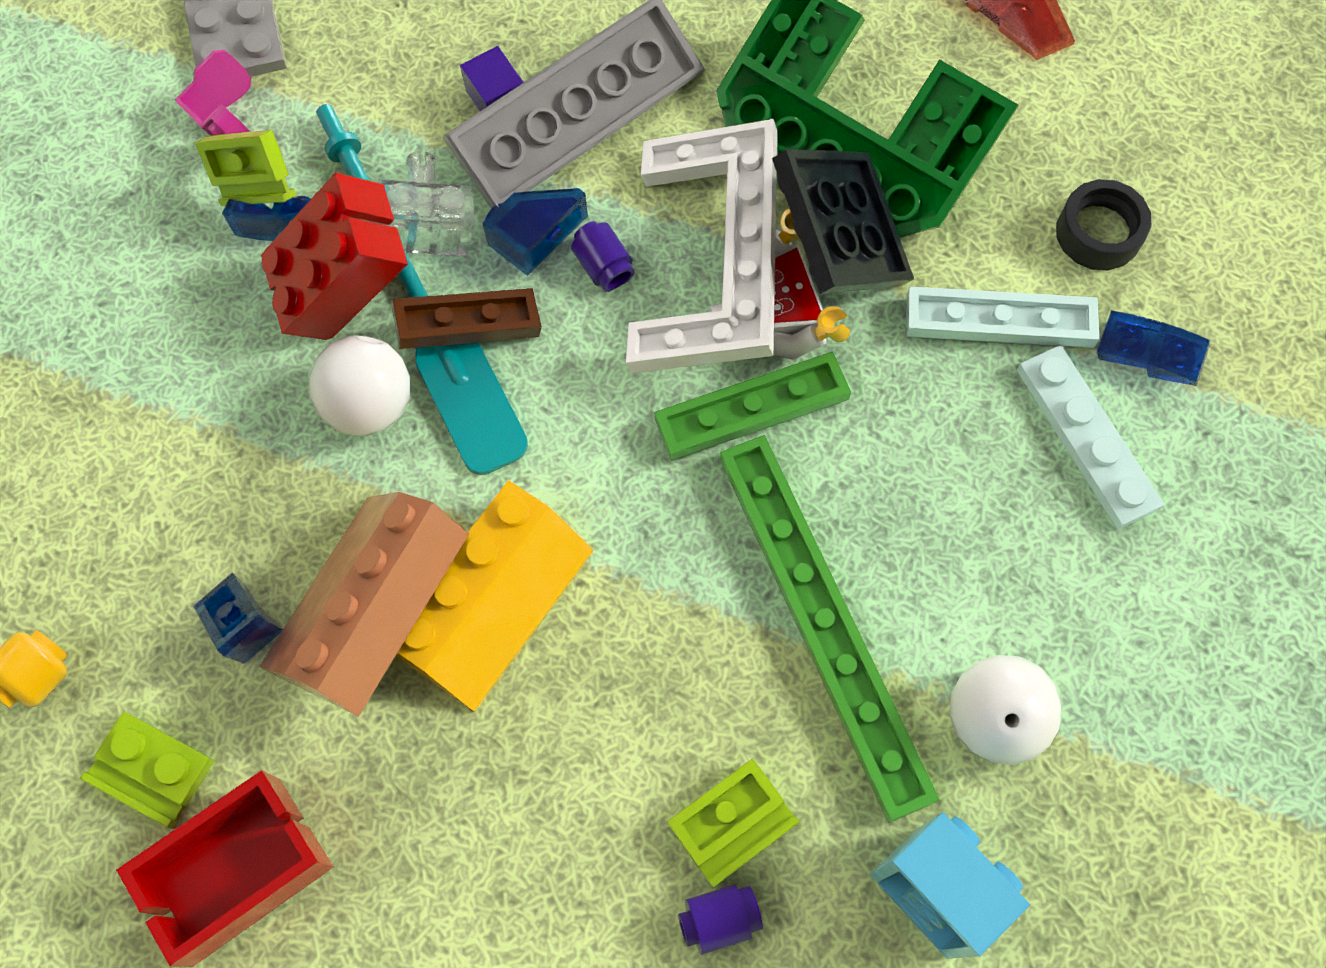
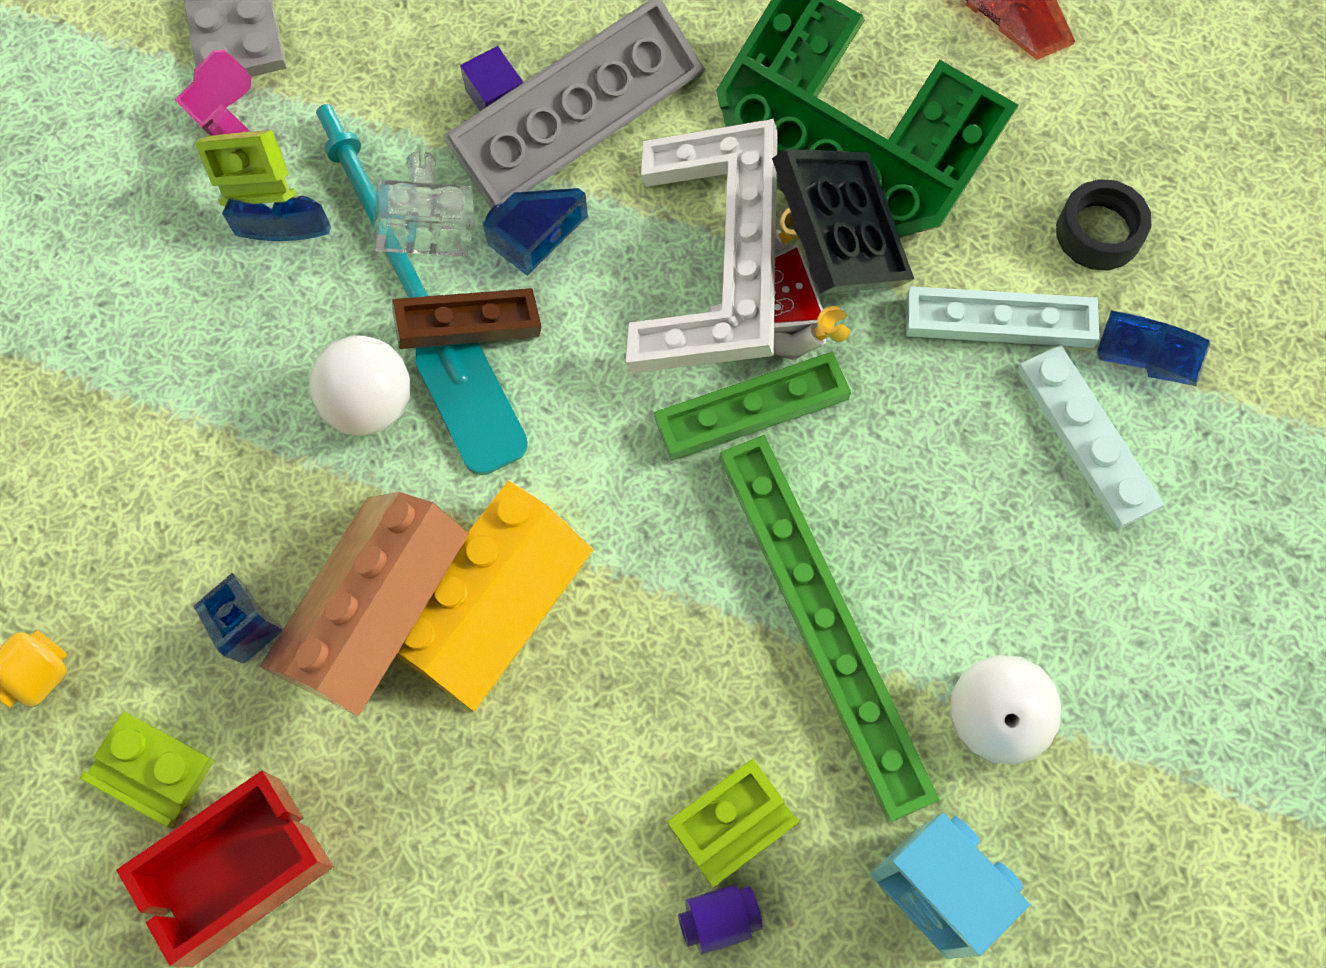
red piece [261,172,408,340] -> none
dark purple brick [571,221,635,292] -> none

